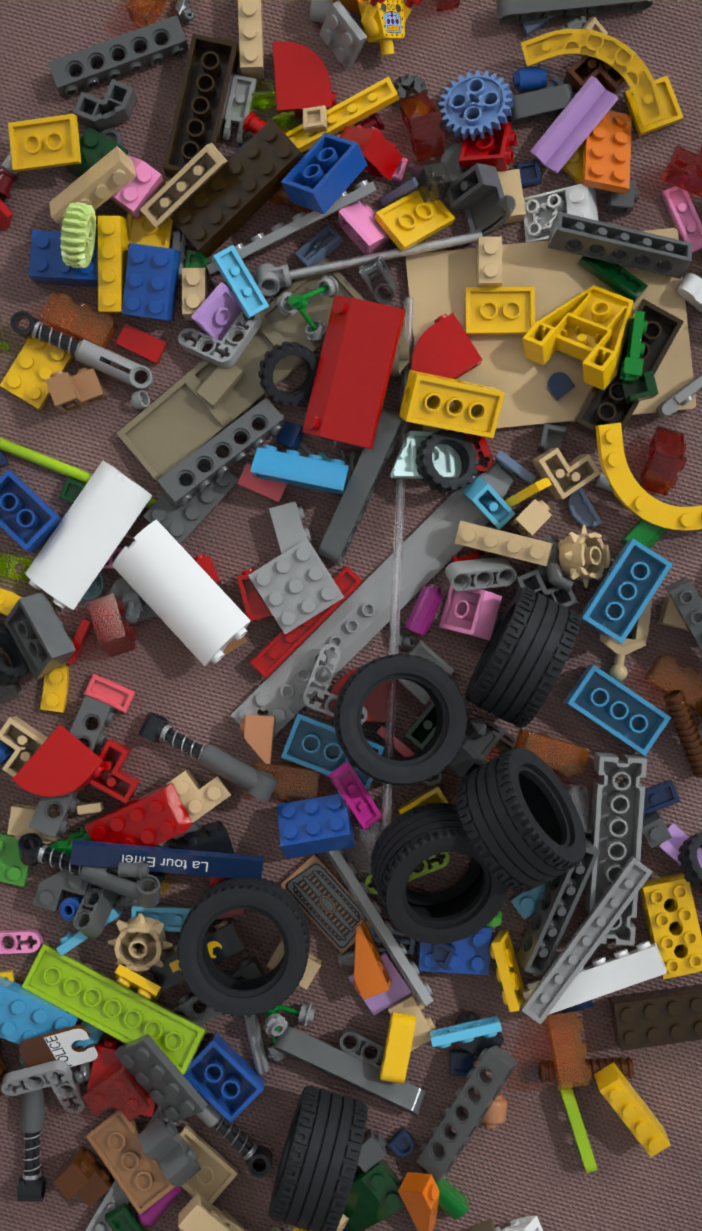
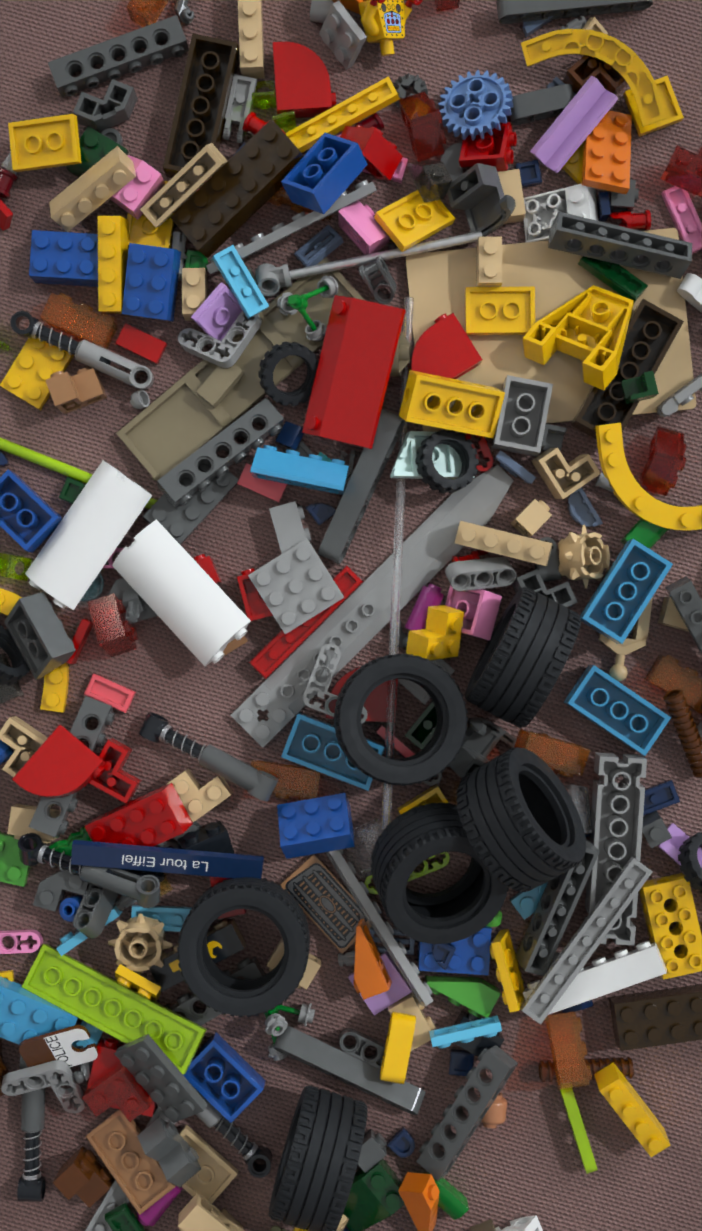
yellowish green gear [60,202,97,268] -> none
tan tile [77,800,104,815] -> none
dark grey pin [118,861,149,880] -> none
nougat slope [240,714,275,764] -> none
light grey axle [244,1015,269,1074] -> none
tan tile [303,105,327,134] -> none
dark pink plate [328,761,383,831] -> none
sand blue tile [379,177,419,206] -> none
medium azure slope [461,476,516,530] -> none
yellow tile [505,477,552,508] -> none
blue brick [513,66,547,92] -> none
dark grey arm [545,562,574,592] -> none
dark blue tile [547,372,575,401] -> none
green plate [619,311,648,382] -> none
none -> dark blue tile [305,503,336,526]
none -> yellow brick [406,605,464,660]
none -> bright green slope [425,976,501,1018]
none -> light grey brick [491,375,553,457]
none -> dark blue tile [596,192,611,222]
none -> red piece [610,210,651,231]

